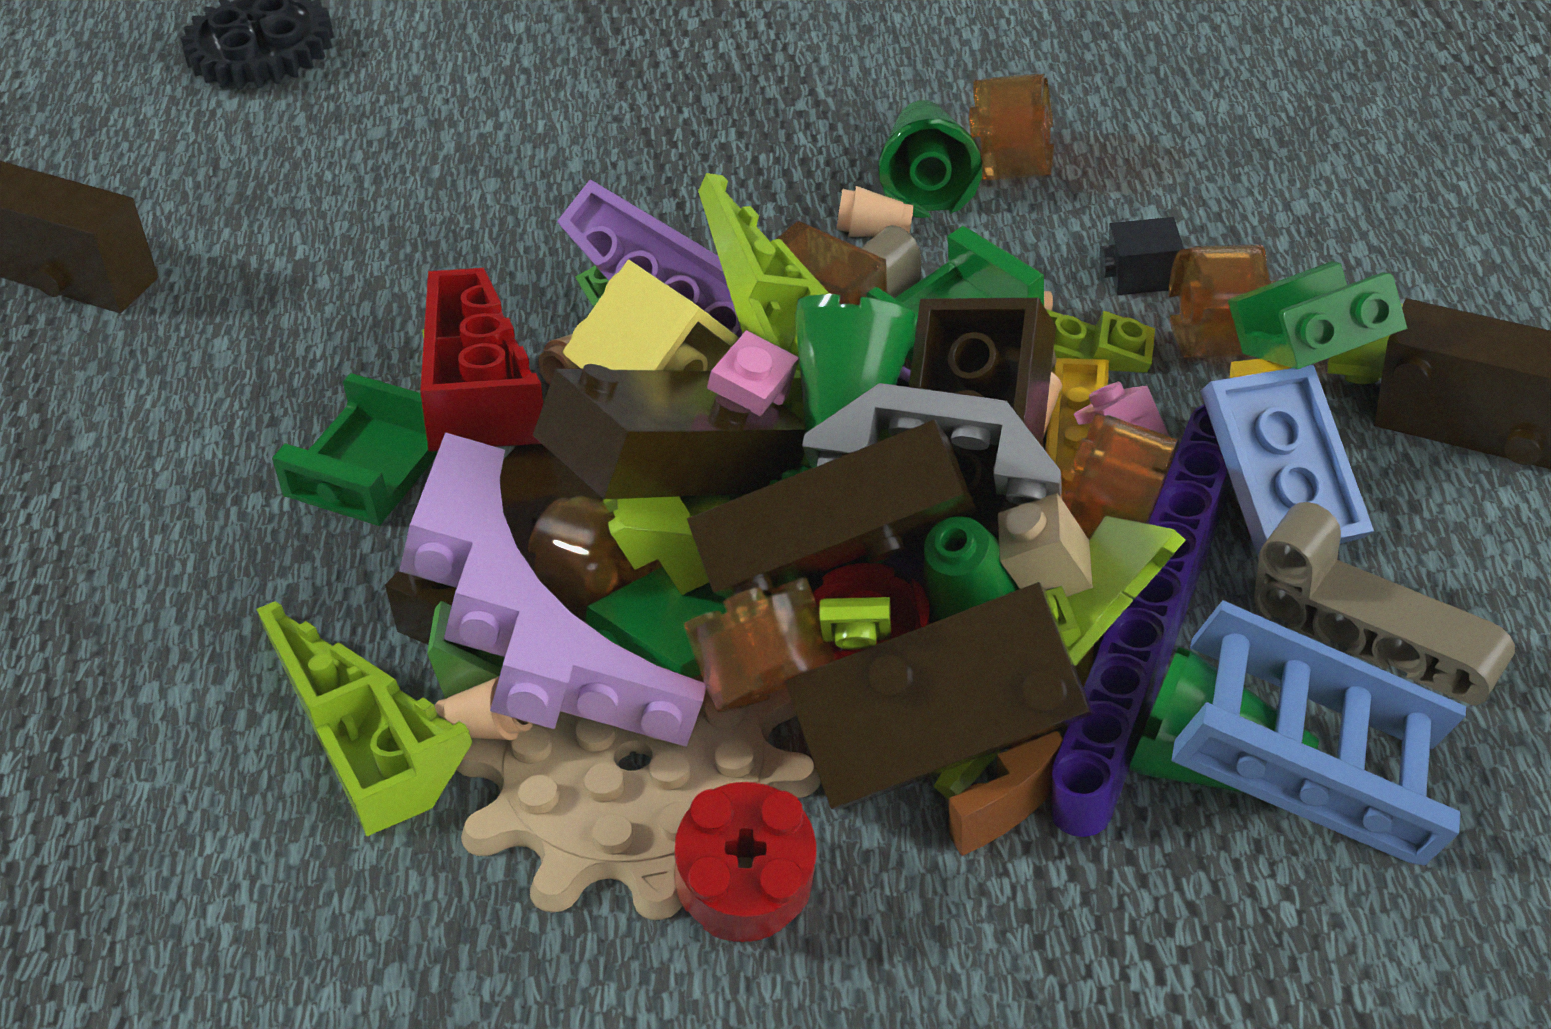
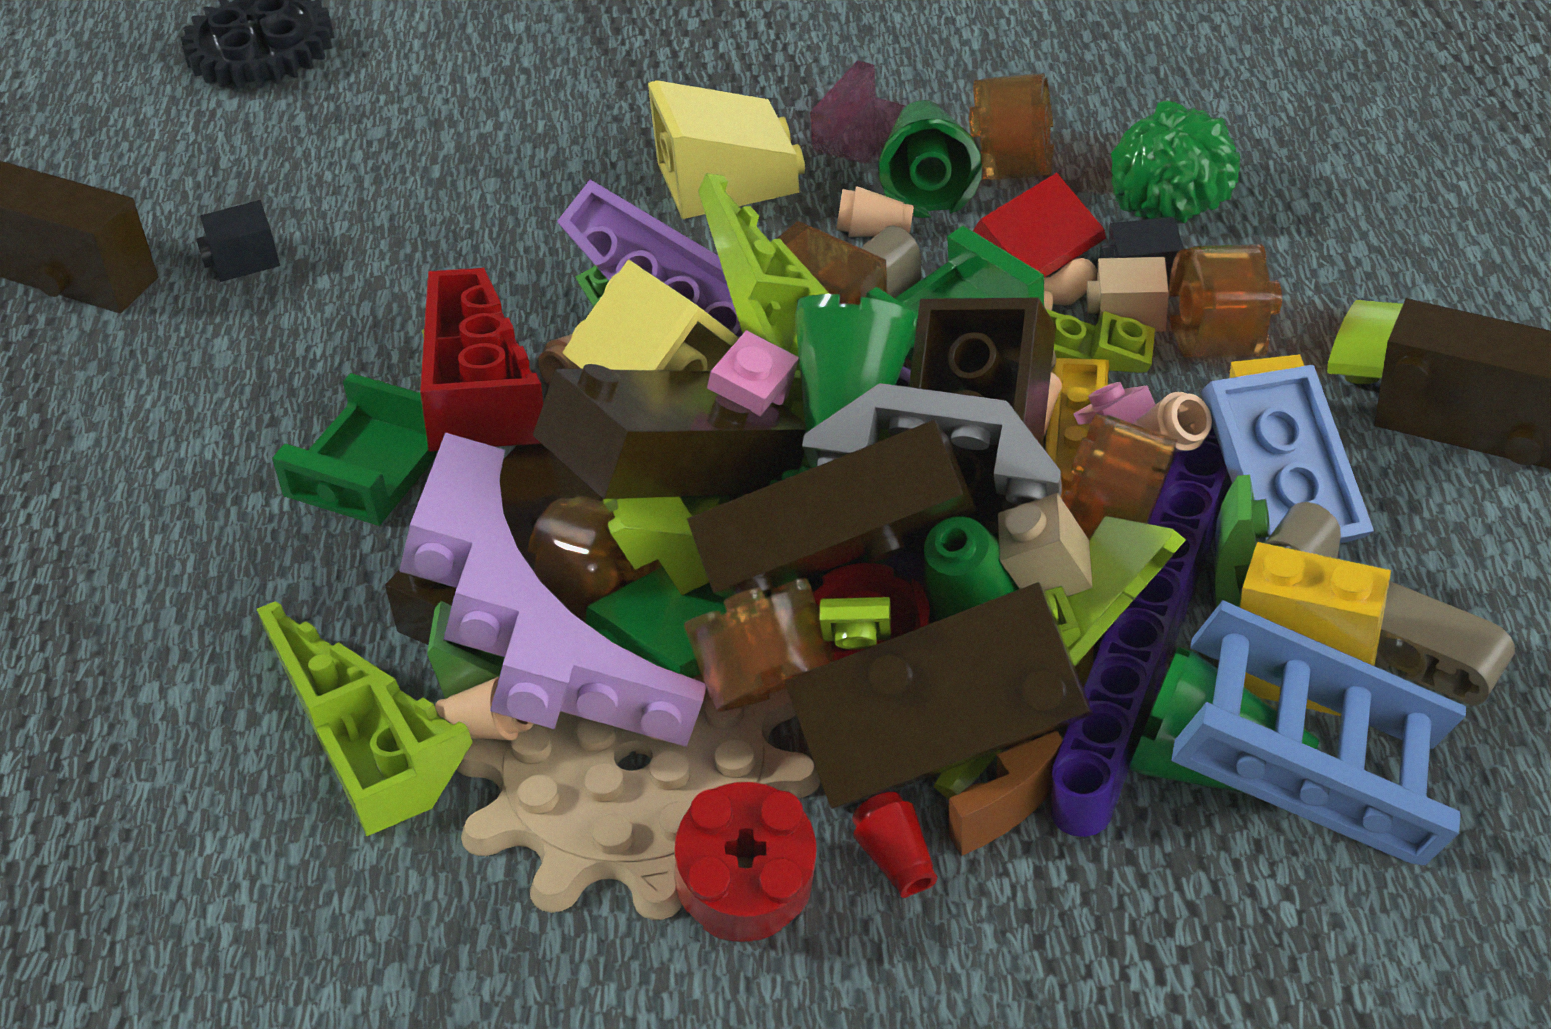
green panel [1228,261,1407,369] -> none
none -> black brick [196,200,281,282]
none -> light yellow slope [648,80,805,219]
none -> clear pink panel [810,60,906,163]
none -> red cone [852,792,938,898]
none -> red slope [973,172,1106,278]
none -> light nougat arm [1044,258,1098,306]
none -> tan brick [1087,257,1169,332]
none -> green hair [1111,100,1240,223]
none -> light nougat cone [1127,392,1212,455]
none -> bright green slope [1215,474,1270,607]
none -> yellow brick [1240,542,1391,716]

